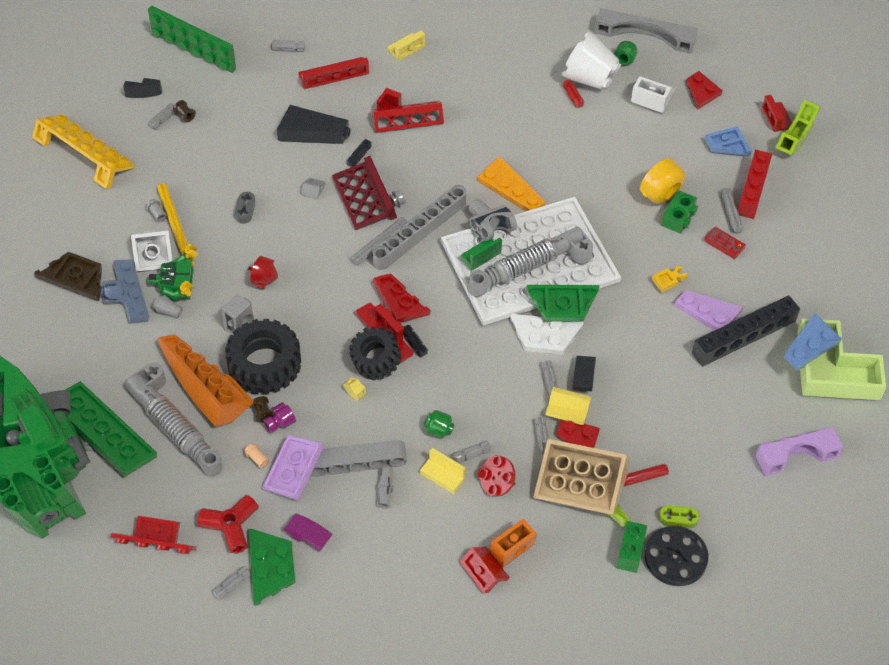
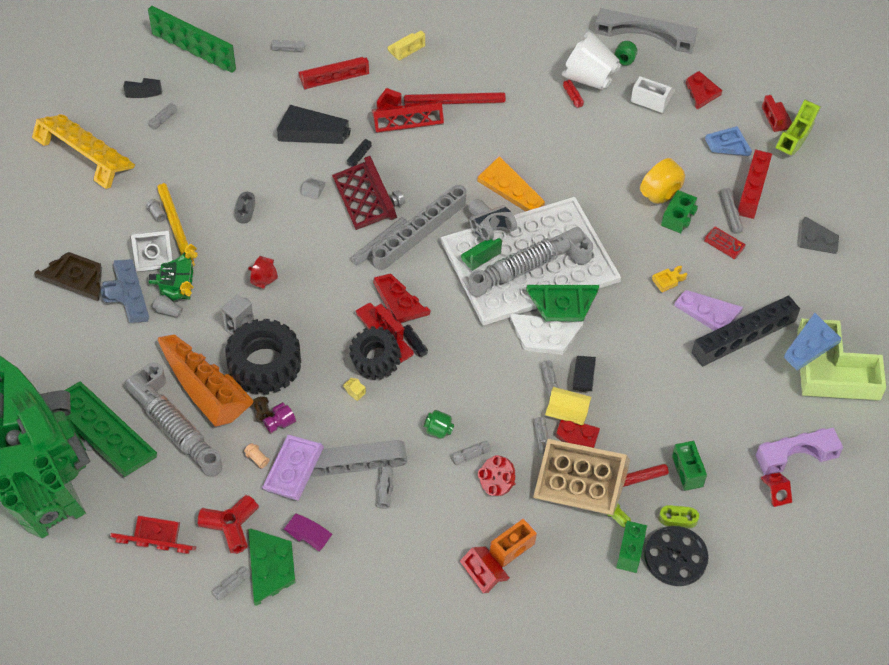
dark brown bush [173,100,196,122] -> none
light yellow panel [420,448,466,494] -> none
none -> red axle [404,92,506,105]
none -> green brick [672,441,707,491]
none -> red bracket [761,472,792,507]
none -> dark grey wing [800,217,839,254]

